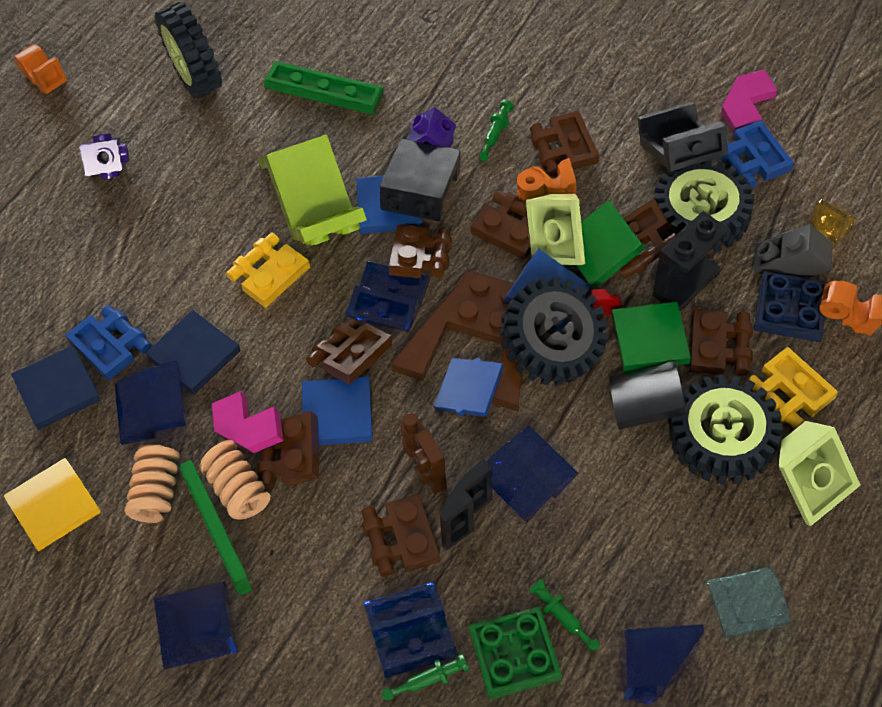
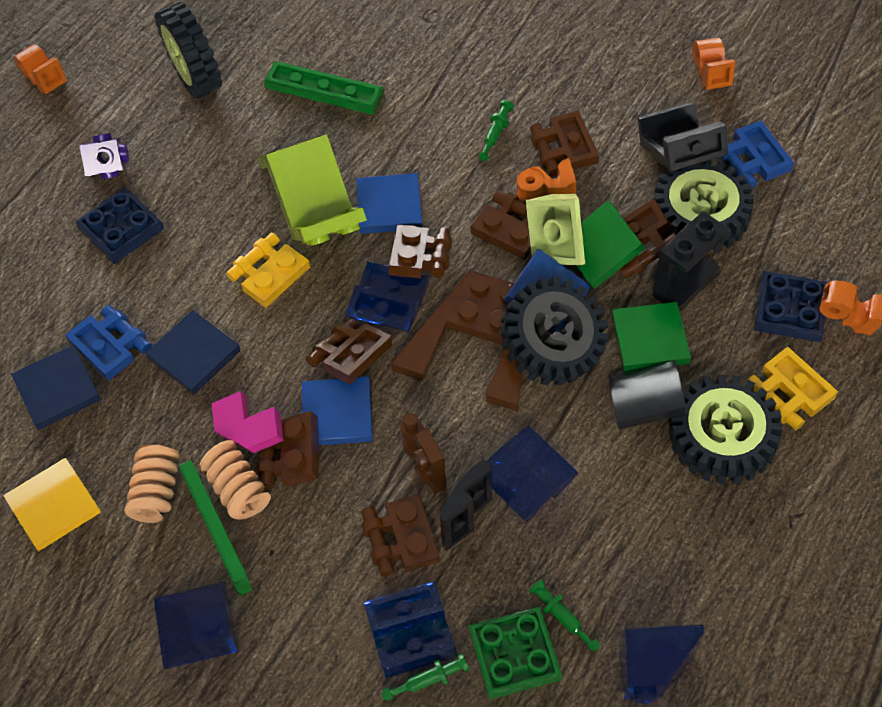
clear blue slope [115,361,187,445] -> none
black panel [380,139,461,221] -> none
dark purple brick [408,107,456,148] -> none
blue piece [434,358,504,416] -> none
red tile [591,289,623,316] -> none
reddish brown plate [690,309,753,375] -> none
clear light blue piece [707,567,791,638] -> none
dark pink tile [721,69,777,134] -> none
dark grey slope [753,224,833,278] -> none
yellowish green slope [779,421,860,526] -> none
clear yellow bracket [810,199,856,244] -> none
none -> dark blue tile [75,187,164,264]
none -> orange leg [692,37,736,90]

